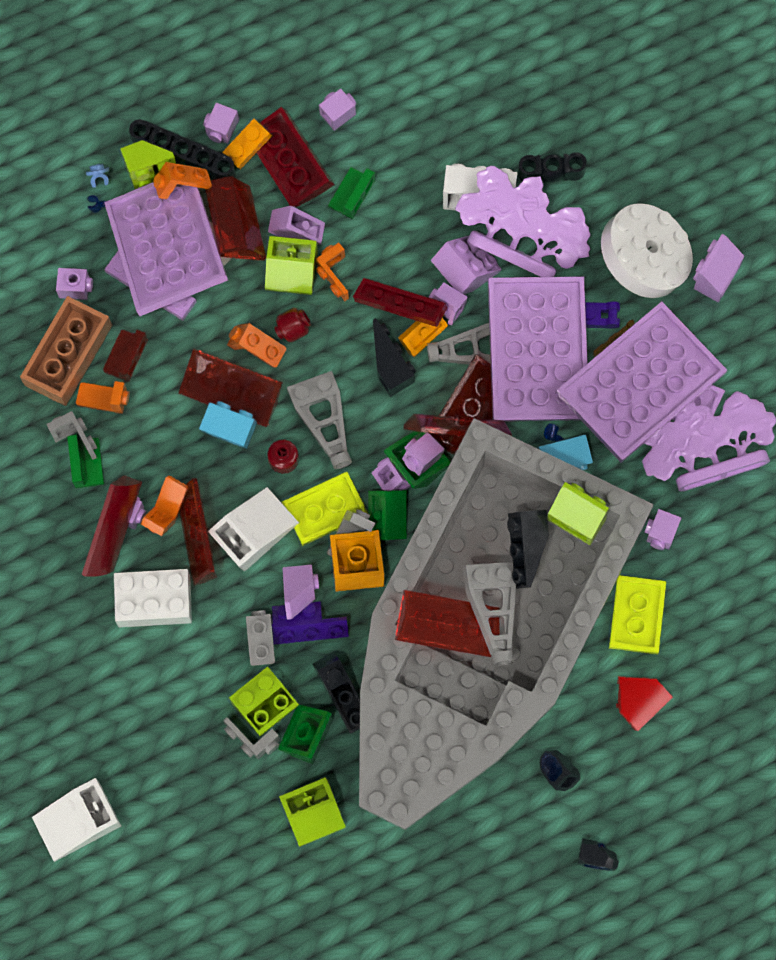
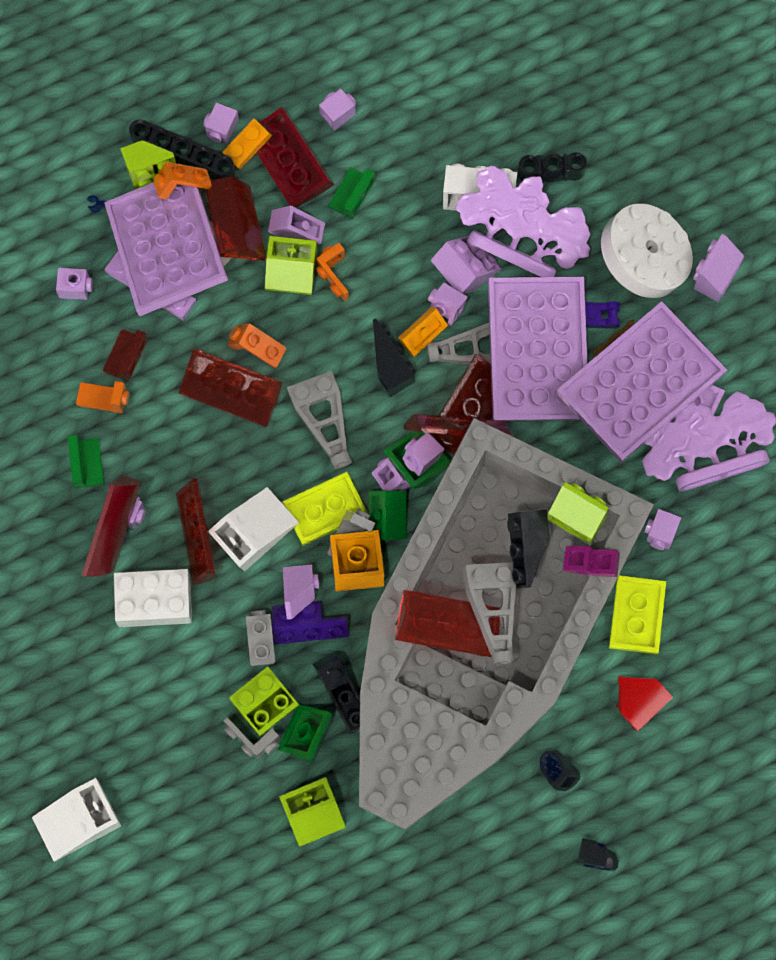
nougat brick [20,296,112,406] -> none
light grey bracket [46,411,97,460] -> none
medium blue plate [86,164,109,188] -> none
orange bracket [141,476,188,536] -> none
medium azure brick [199,401,257,449] -> none
dark red head [267,439,299,474] -> none
dark red head [274,307,311,343] -> none
dark red plate [353,278,448,327] -> none
medium azure brick [536,435,593,470] -> none
clear blue hand [544,423,565,442] -> none
none -> magenta slope [563,546,620,577]

